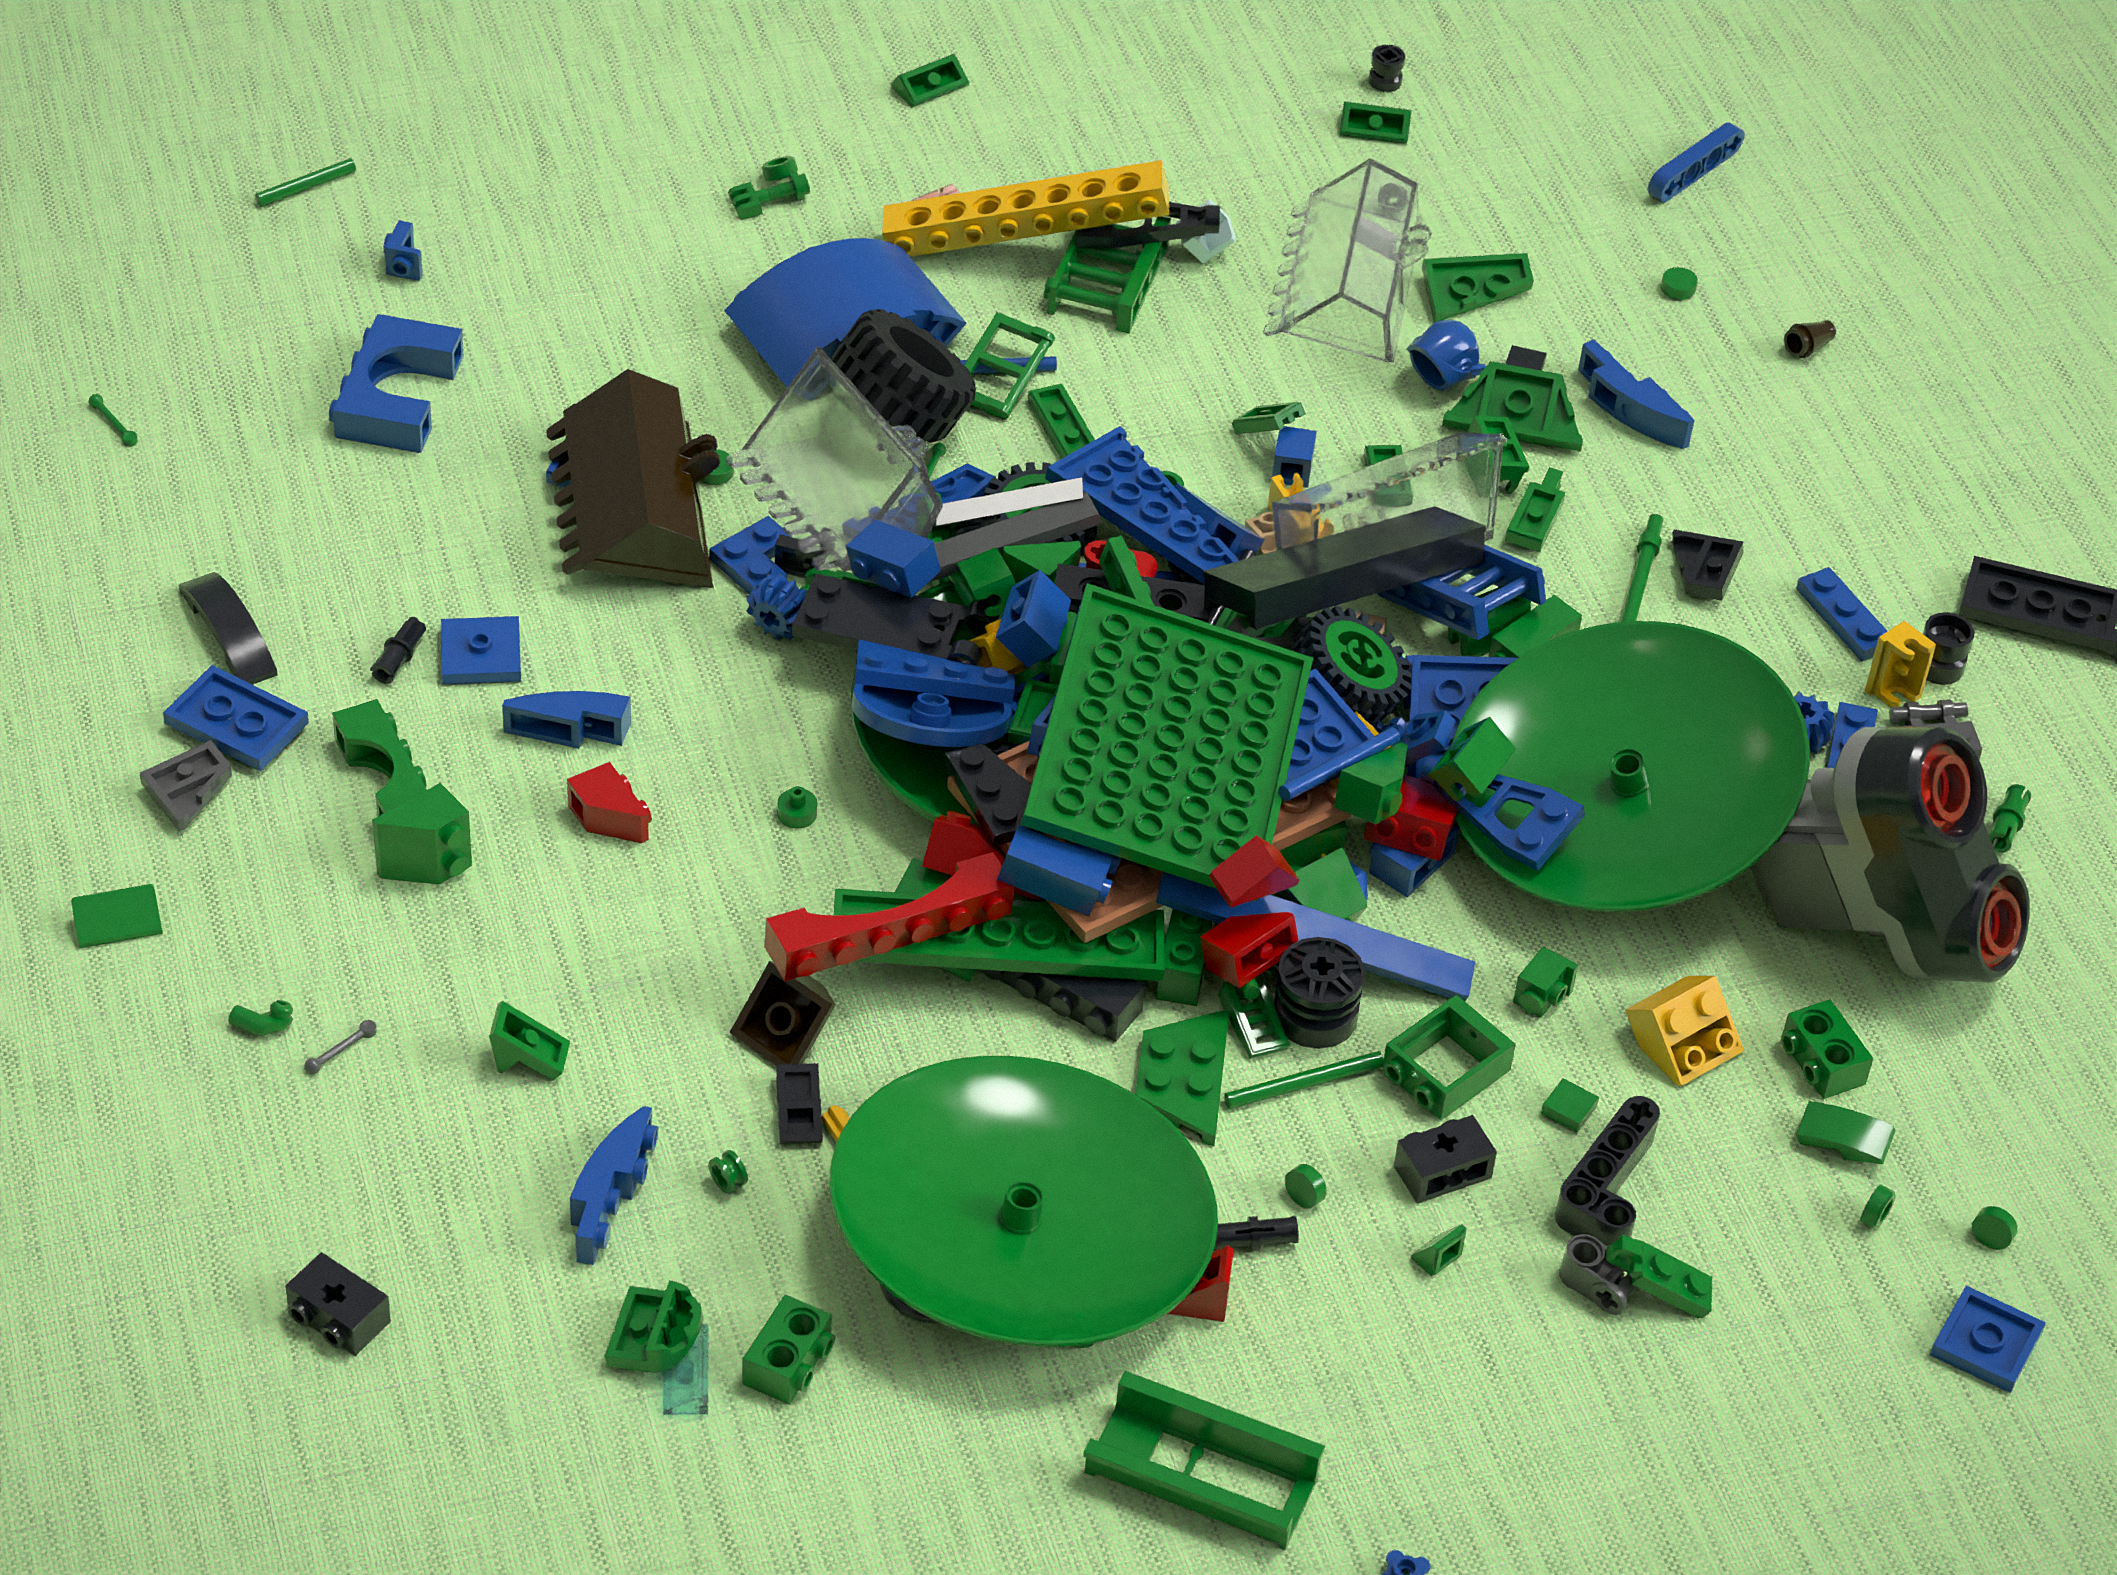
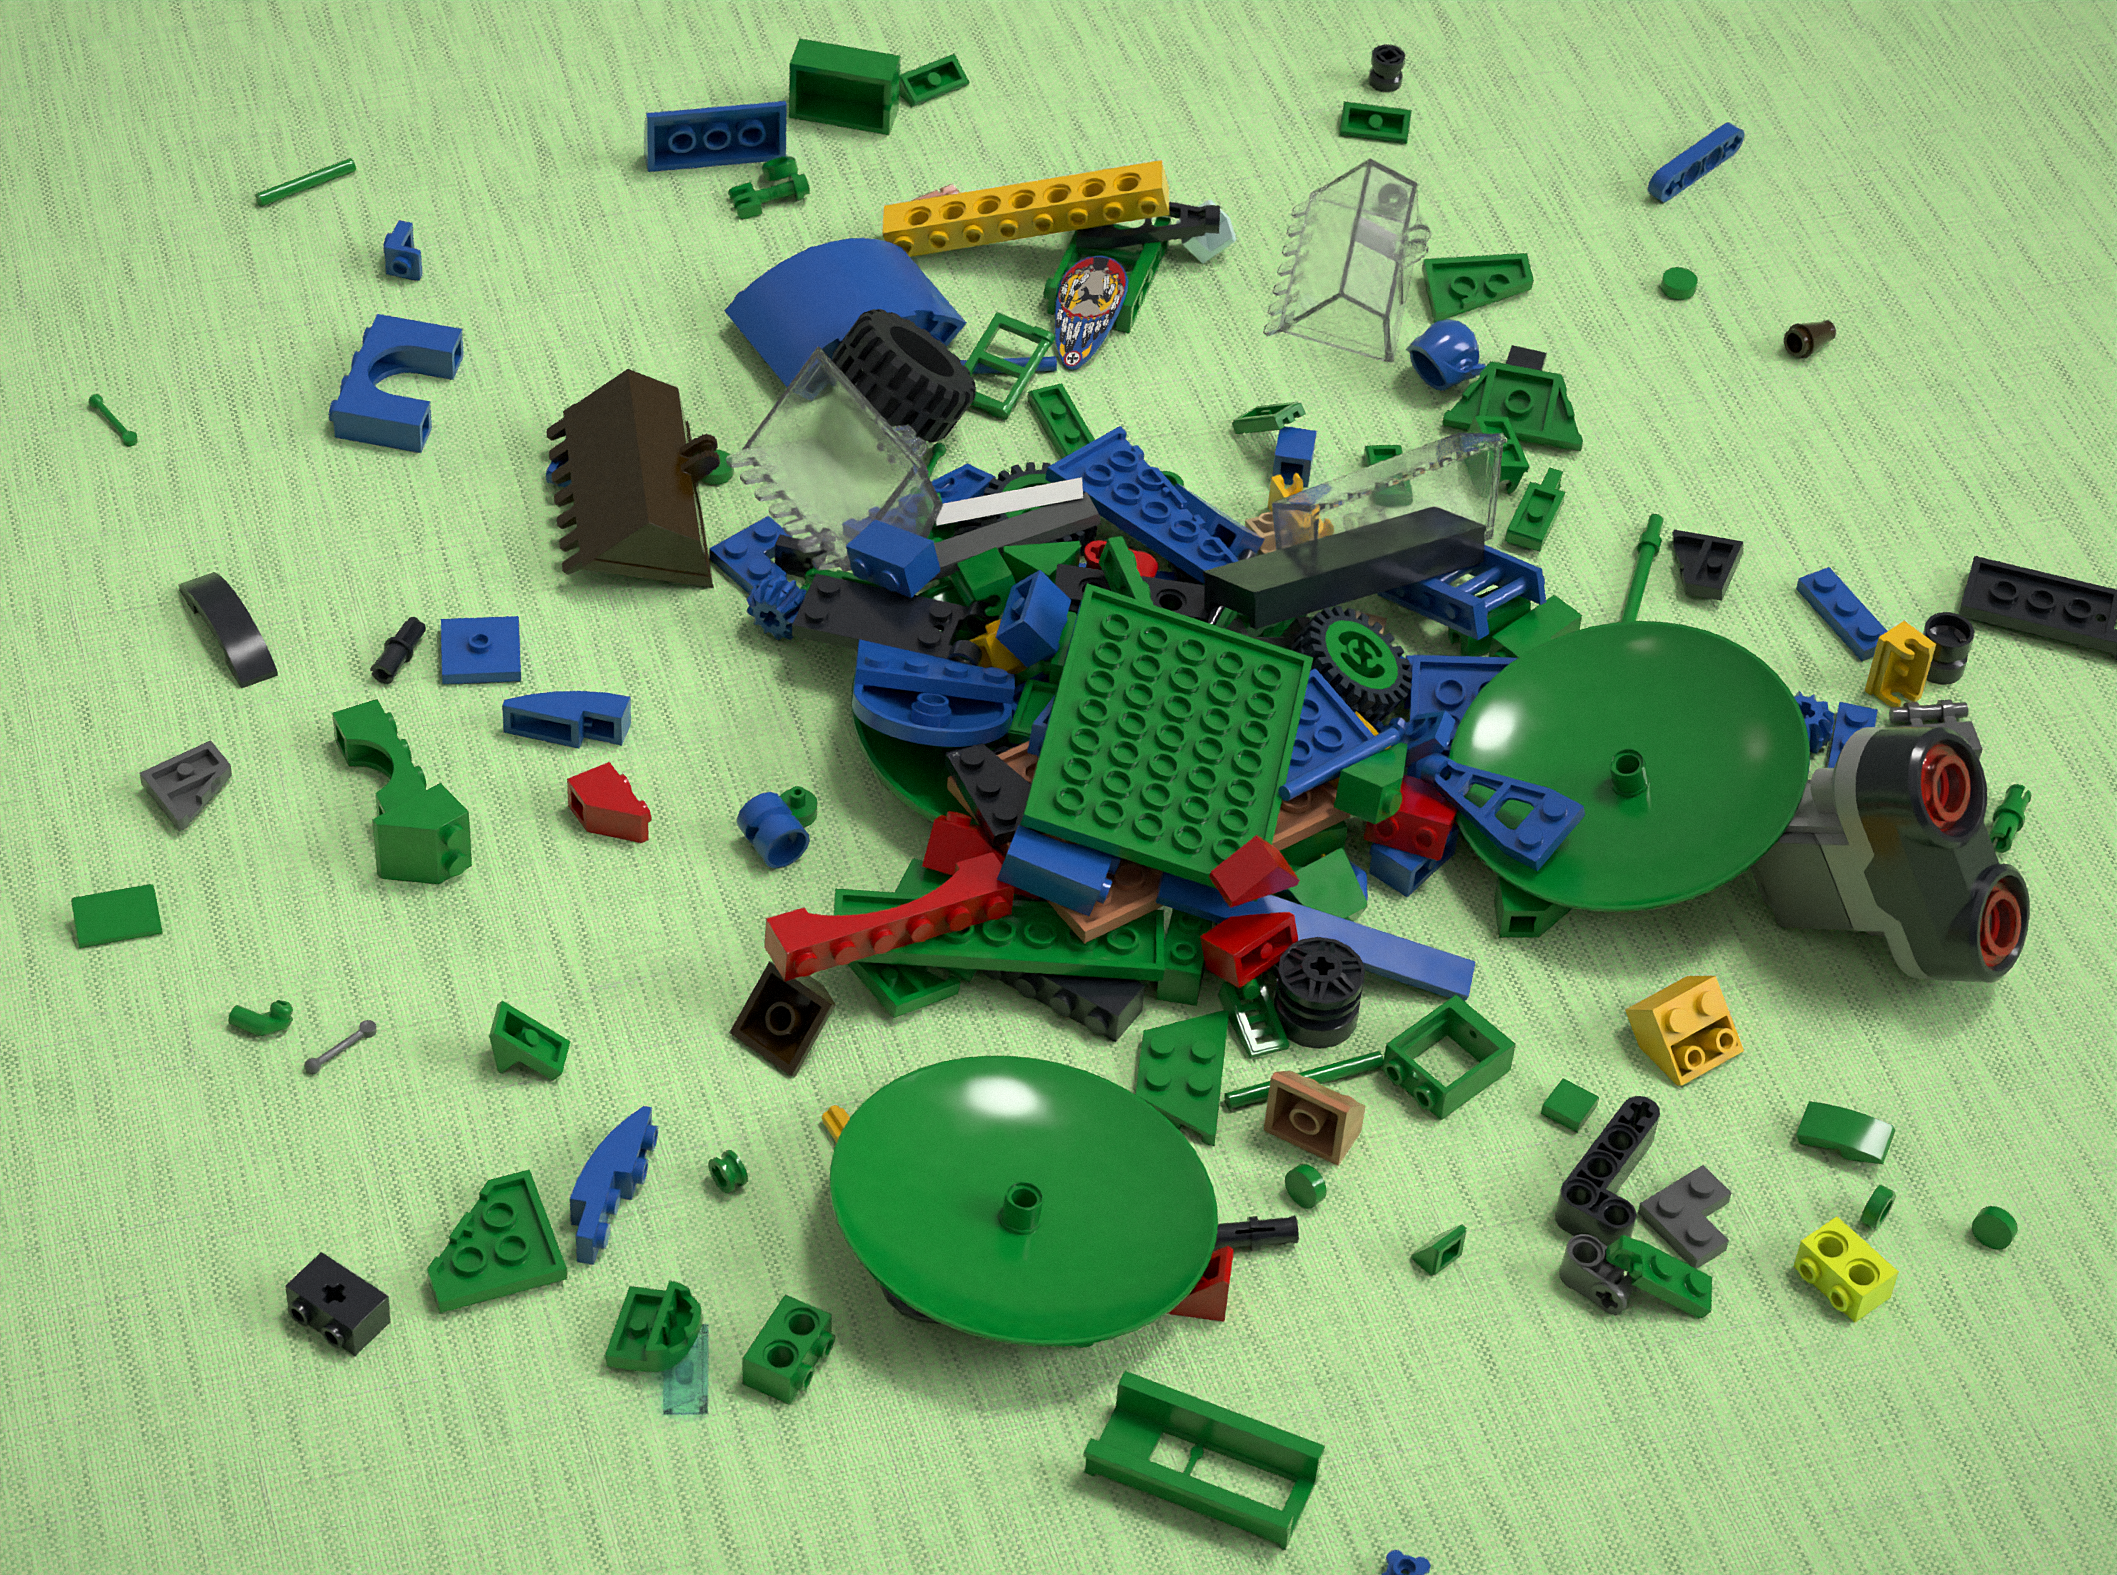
blue plate [163,665,309,771] -> none
black slope [776,1063,823,1144] -> none
black brick [1394,1115,1497,1204] -> none
green hinge [1428,716,1517,802] -> none
green brick [1513,946,1578,1018] -> none
blue slope [1578,339,1695,449] -> none
green brick [1781,999,1874,1099] -> none
blue tile [1930,1285,2046,1393] -> none
none -> green plate [427,1169,568,1313]
none -> blue slope [644,101,787,172]
none -> blue wheel [737,792,810,868]
none -> green piece [789,38,901,135]
none -> green wing [847,961,961,1018]
none -> shield [1055,256,1128,370]
none -> nougat slope [1263,1071,1366,1166]
none -> green slope [1494,875,1573,938]
none -> dark grey plate [1638,1165,1732,1269]
none -> neon yellow brick [1793,1216,1899,1322]

